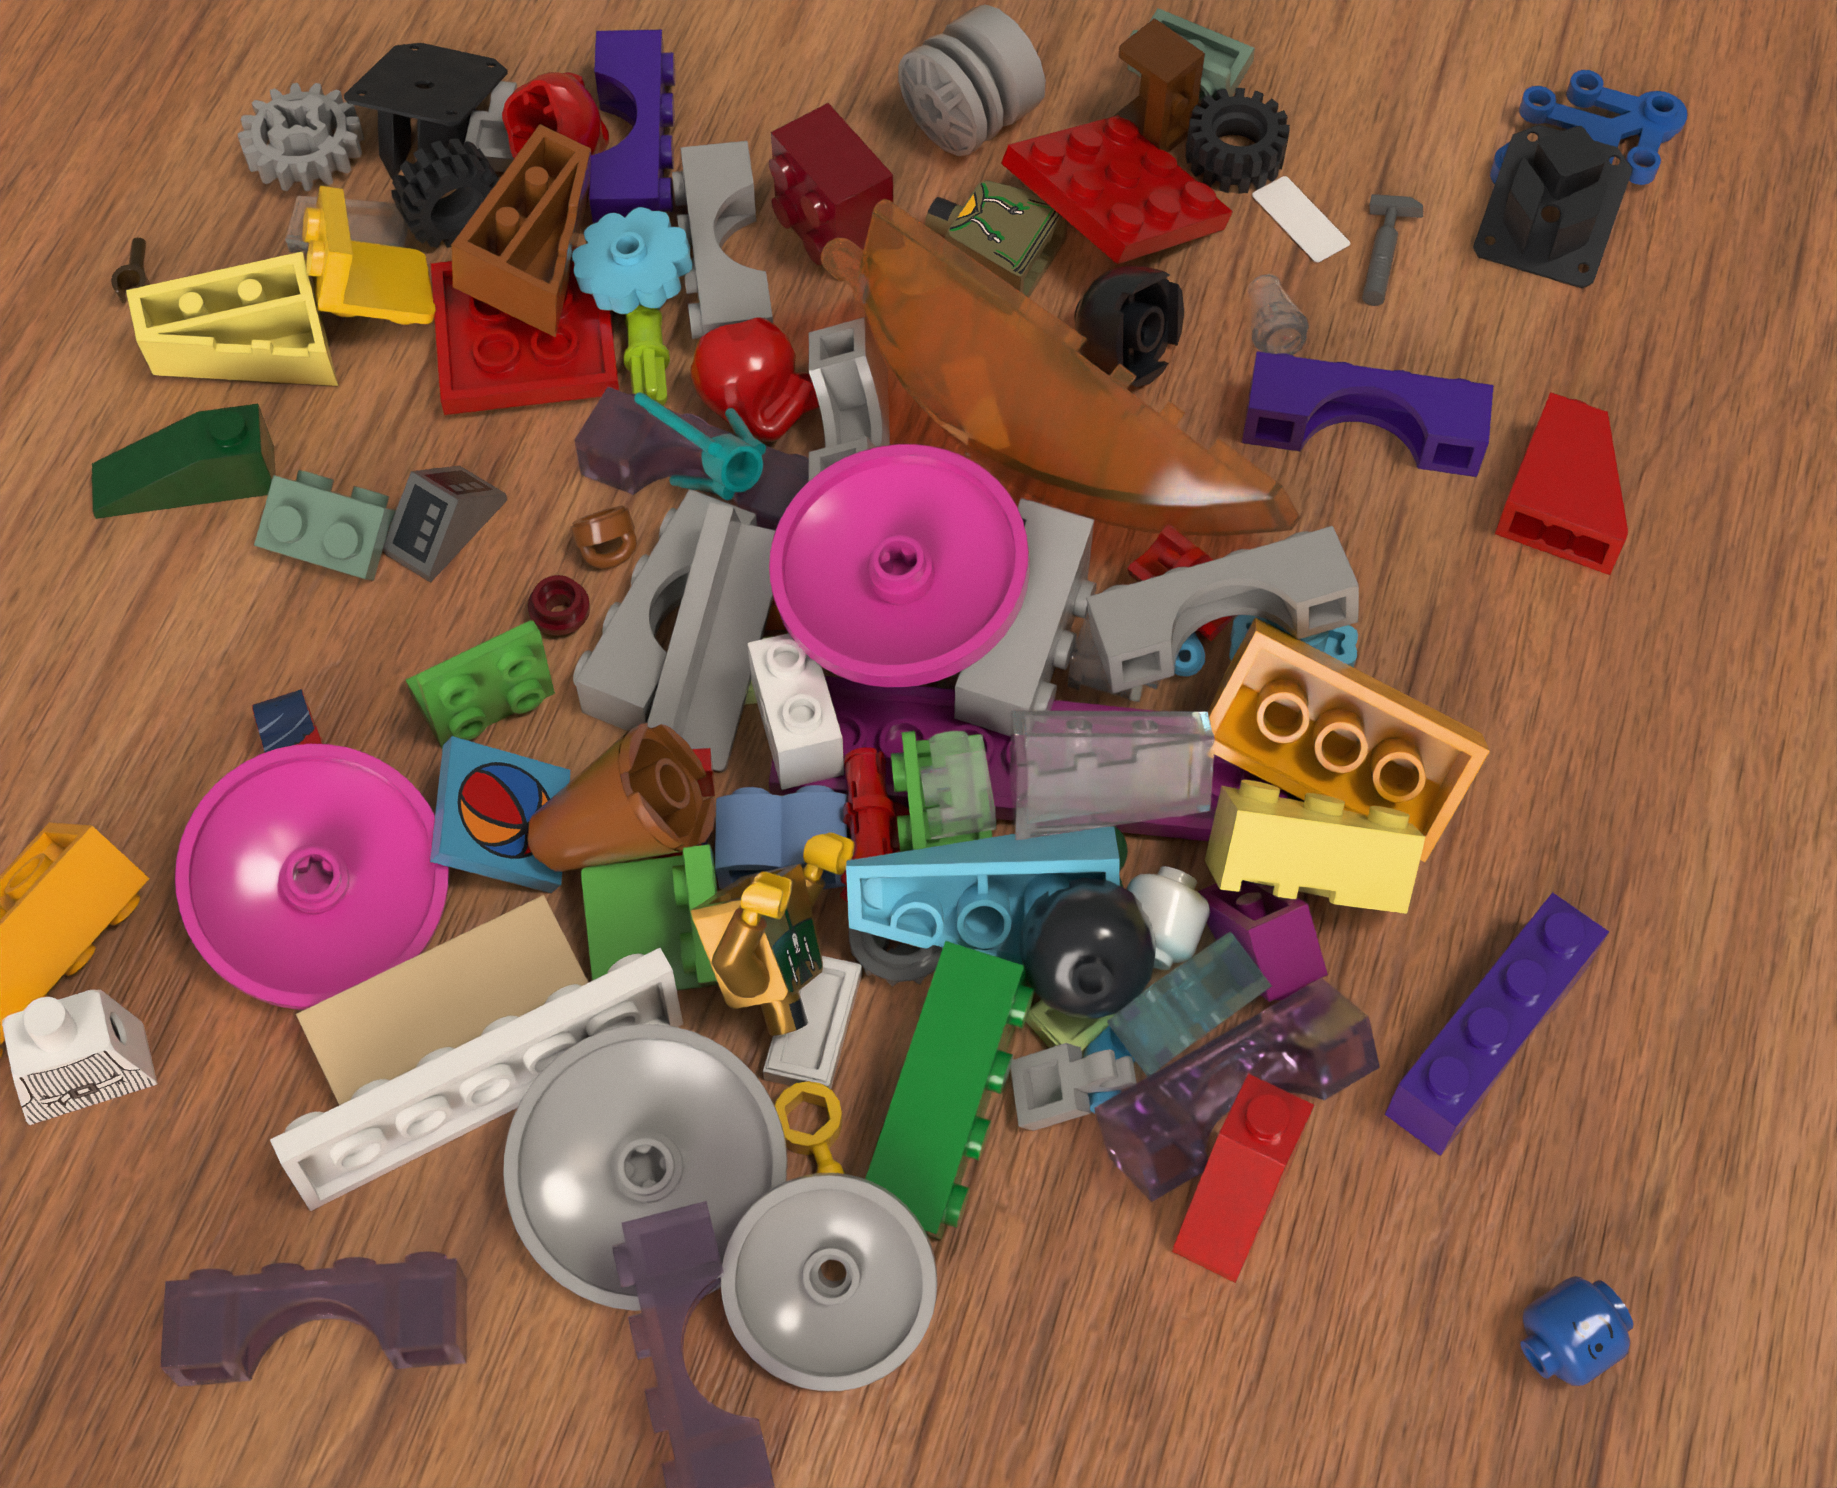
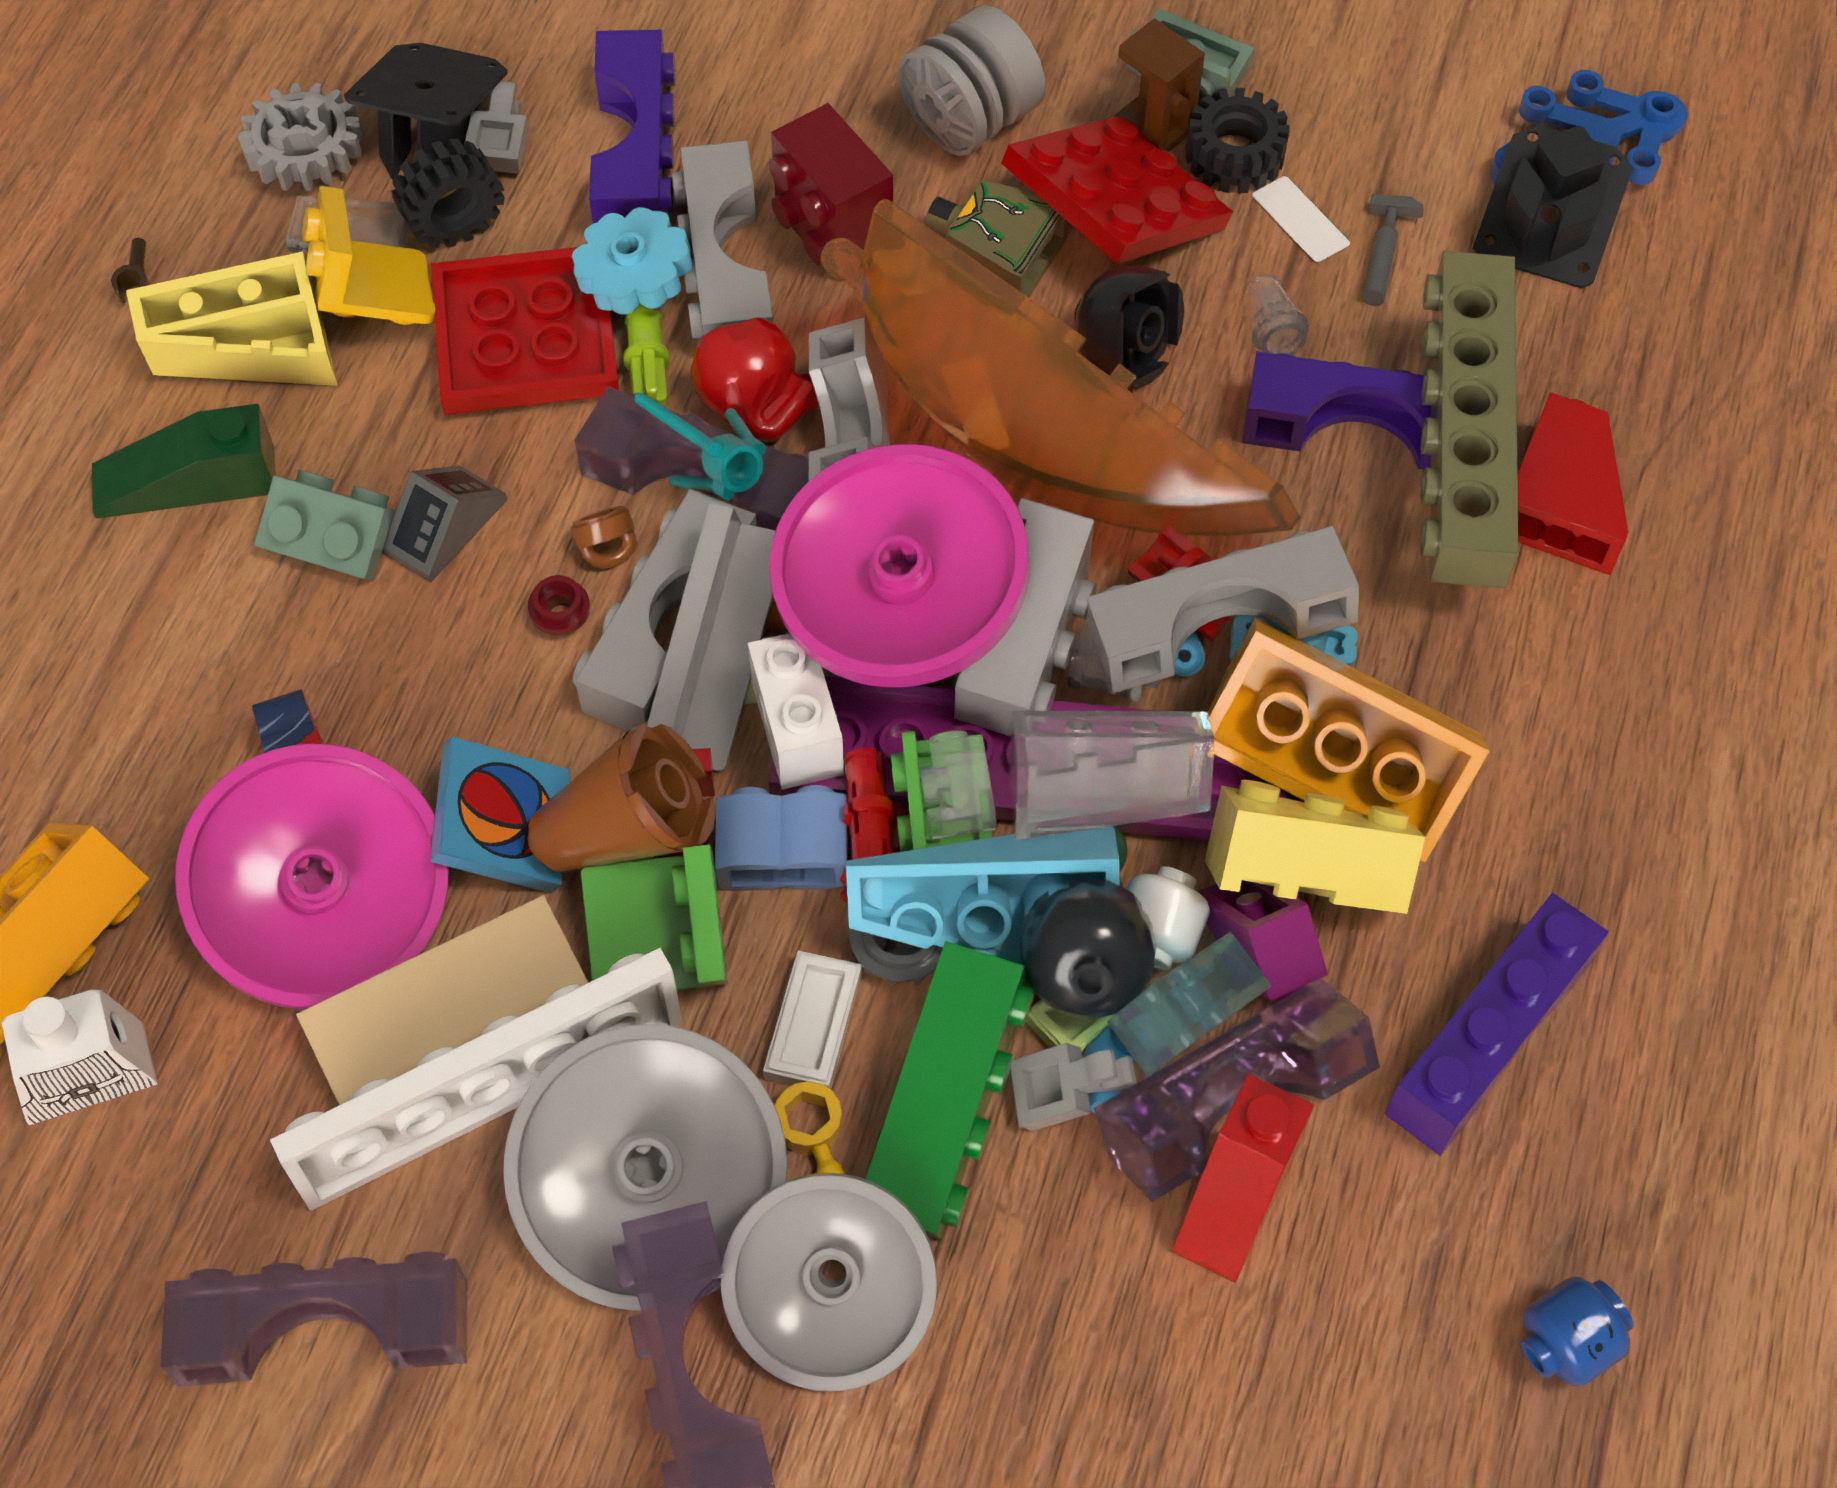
bright green bracket [406,621,555,748] -> none
dark orange wedge [451,124,591,337] -> none
red piece [502,72,609,164] -> none
pearl gold torso [691,832,854,1036] -> none
none -> olive brick [1420,251,1518,588]

